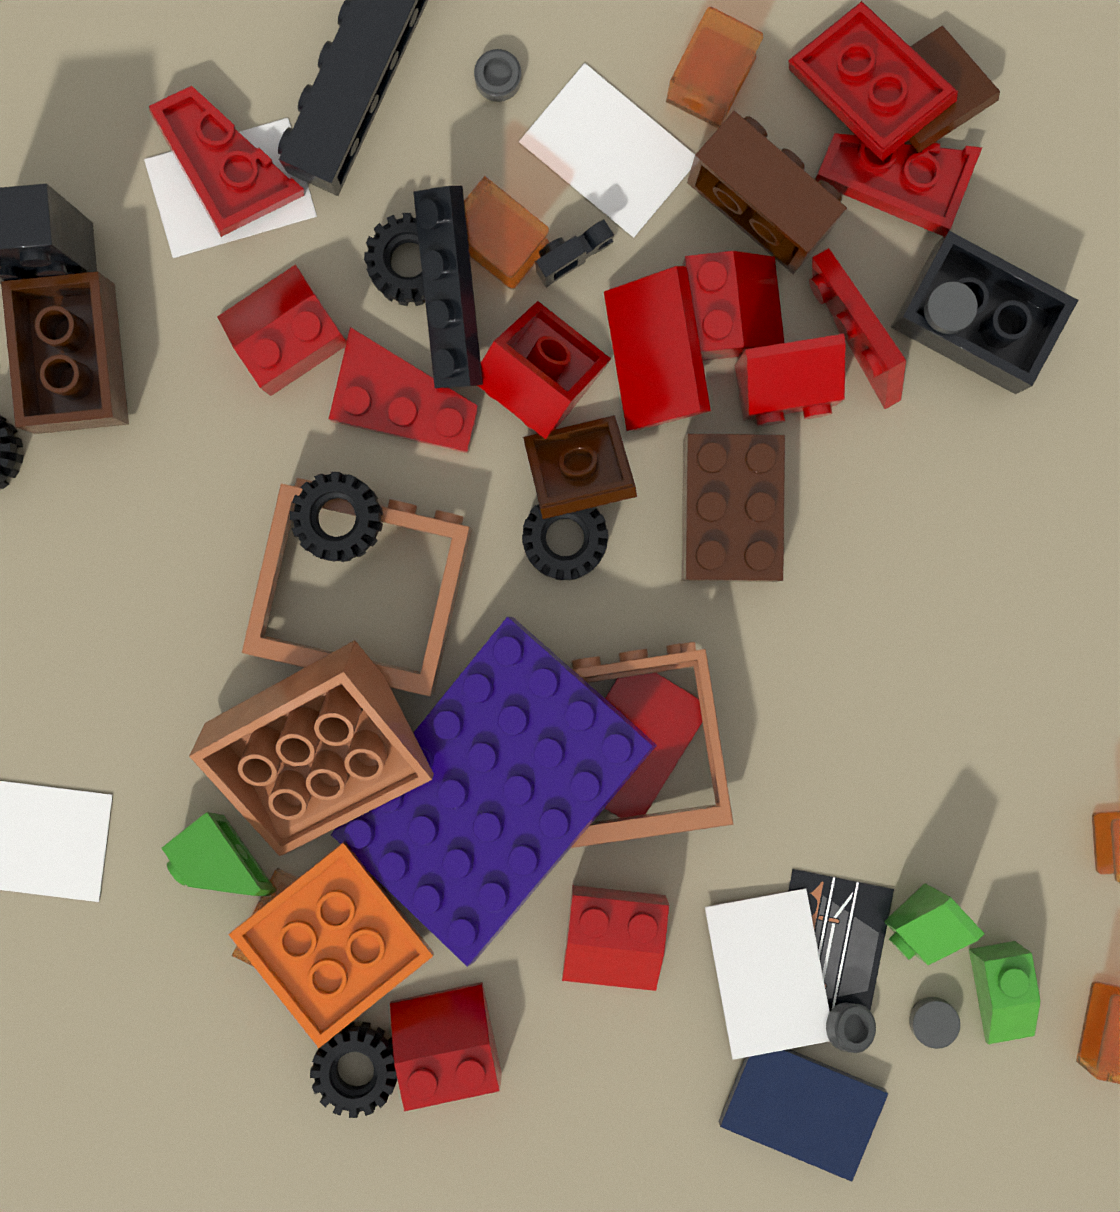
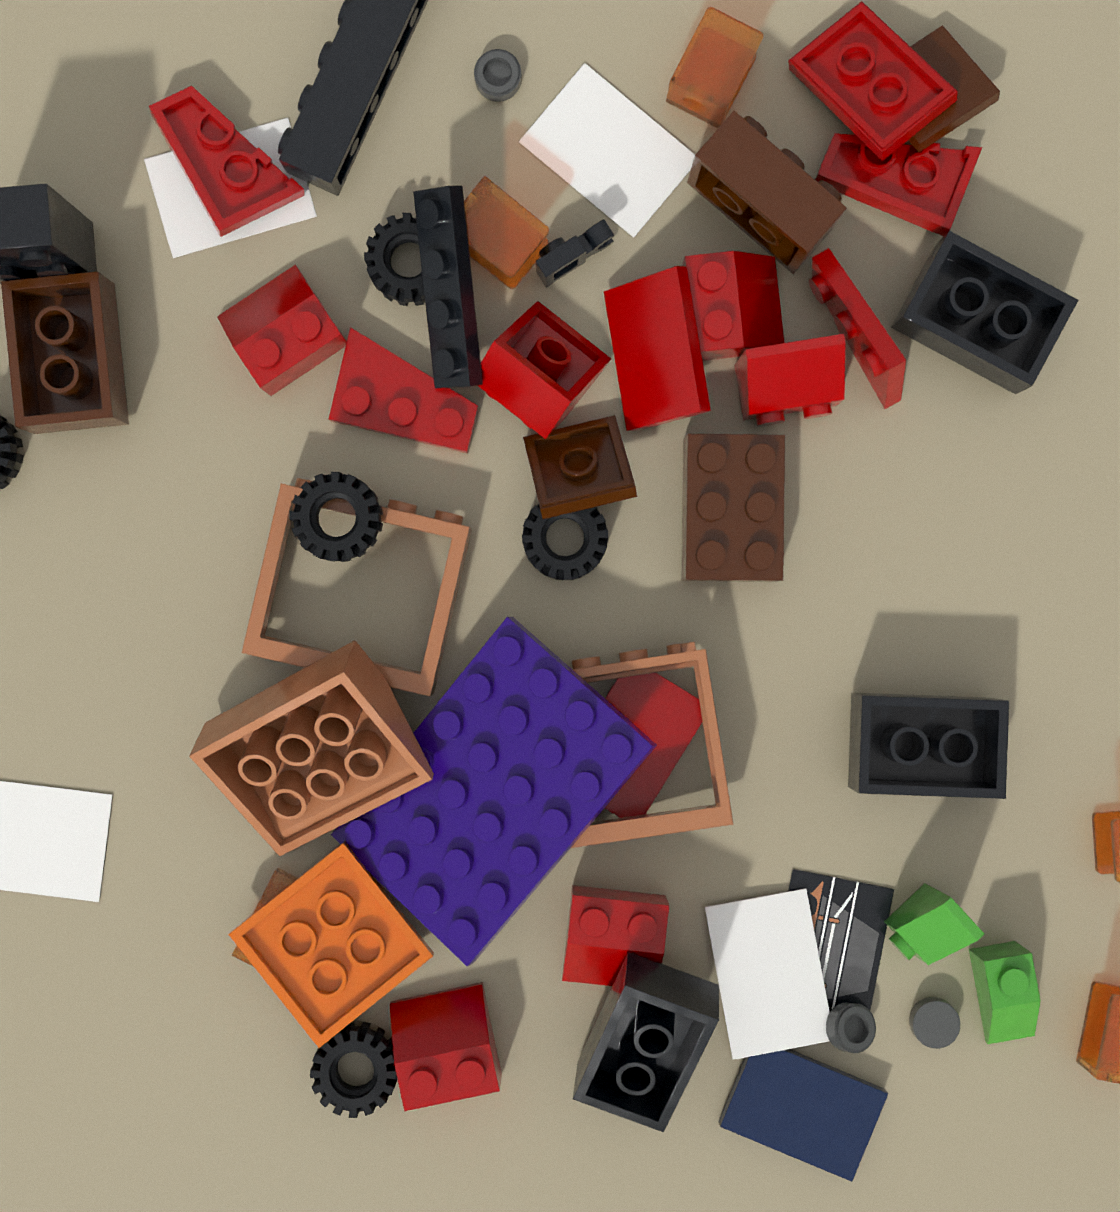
bright green slope [161,812,276,896] -> none
dark grey tile [924,282,978,334] -> none
none -> black brick [573,952,719,1132]
none -> black brick [848,693,1009,799]

